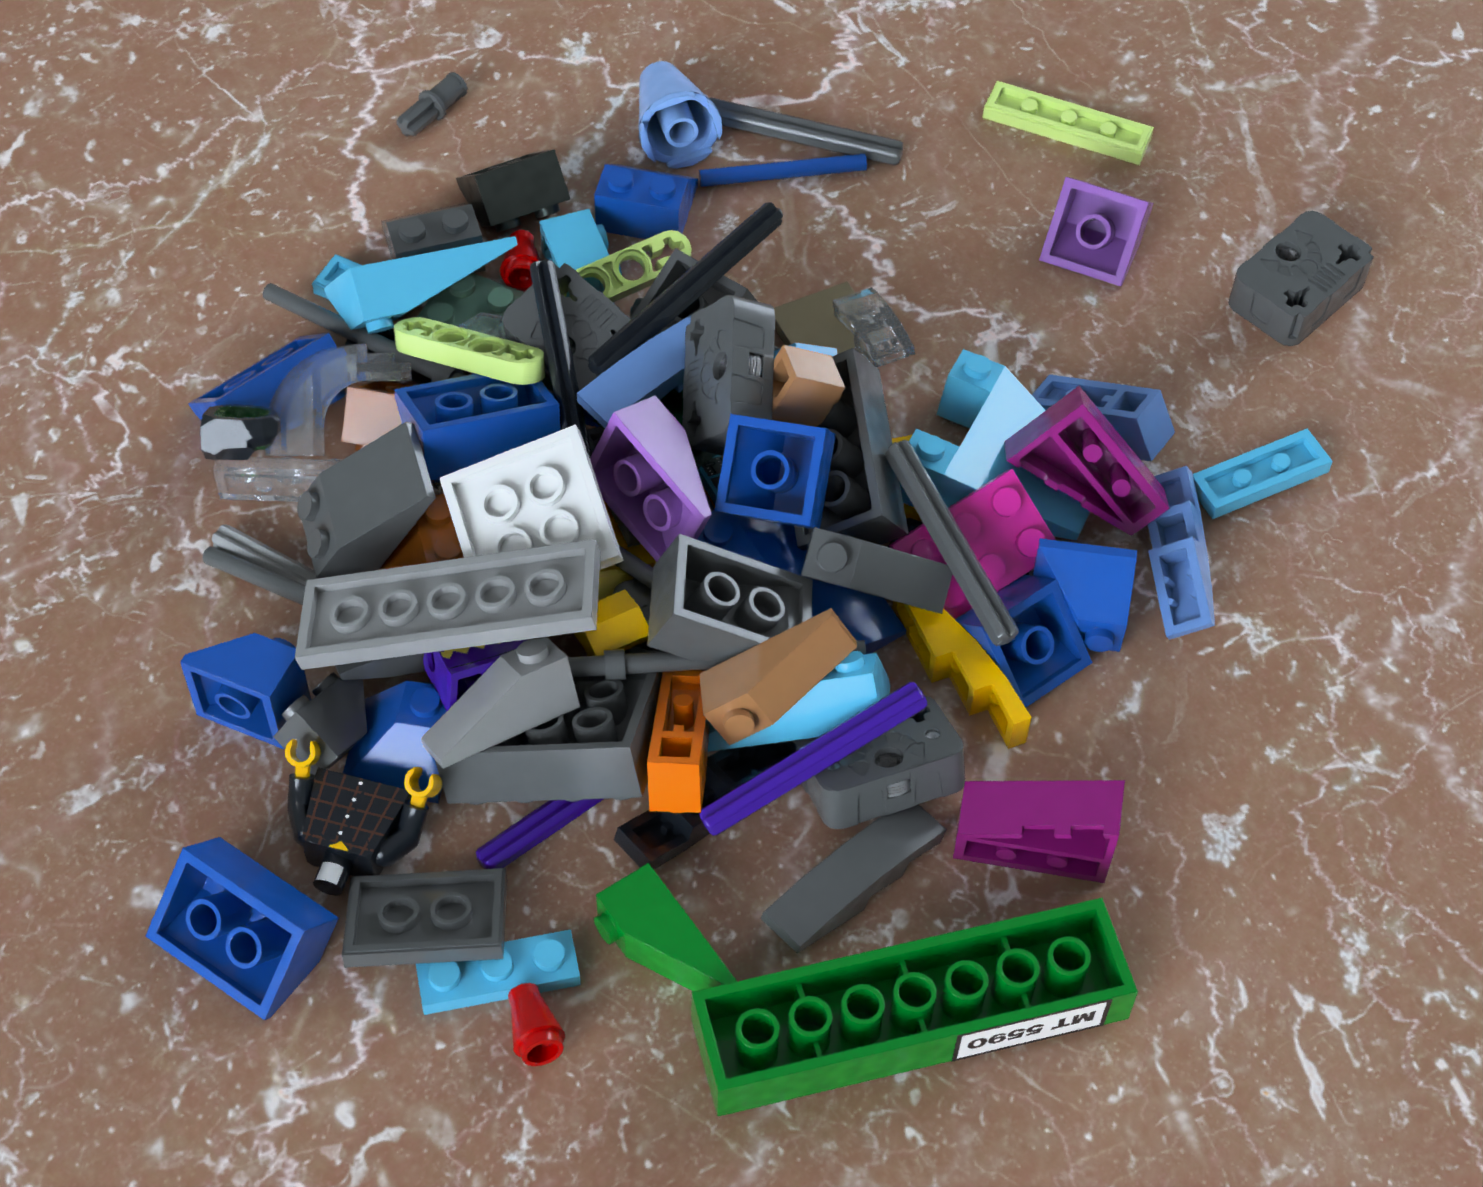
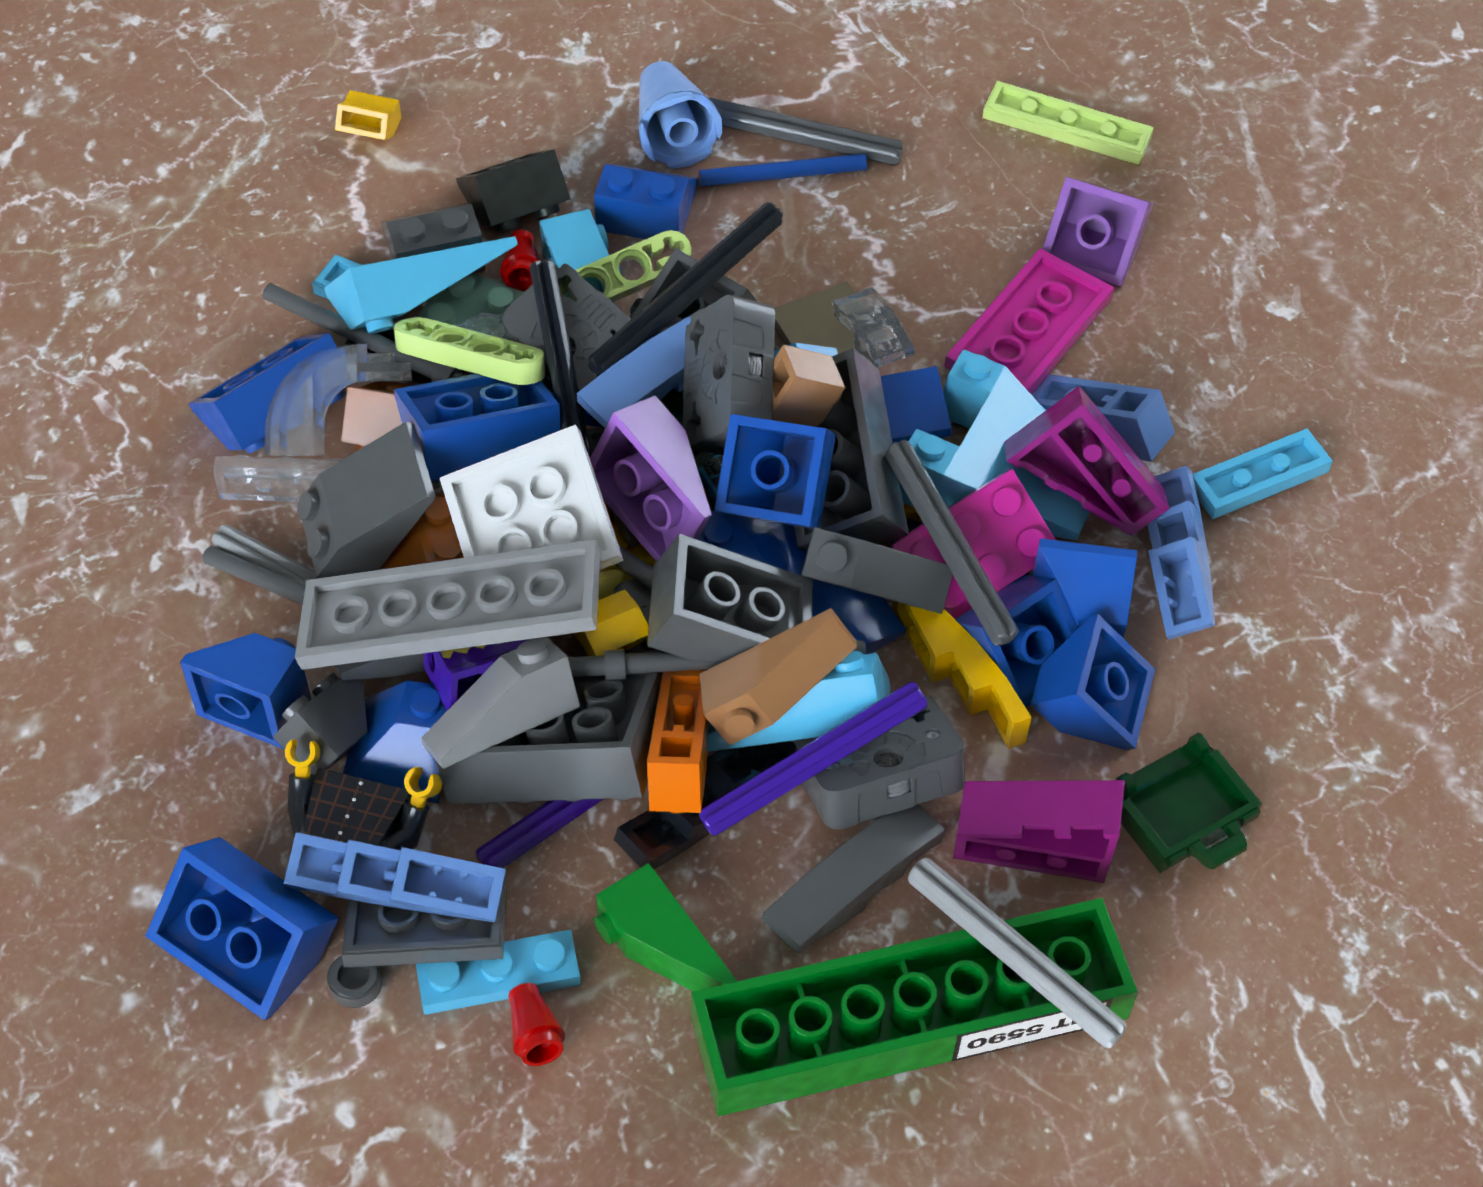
black rock [200,404,281,460] -> none
dark grey axle [397,72,468,137] -> none
dark grey axle [1228,211,1374,346] -> none
none -> medium blue slope [283,832,506,922]
none -> dark grey tile [327,955,382,1008]
none -> yellow piece [335,90,402,140]
none -> blue slope [881,366,952,443]
none -> light grey axle [908,858,1127,1048]
none -> dark pink plate [944,248,1114,395]
none -> blue slope [1030,614,1155,750]
none -> dark green piece [1116,733,1262,873]

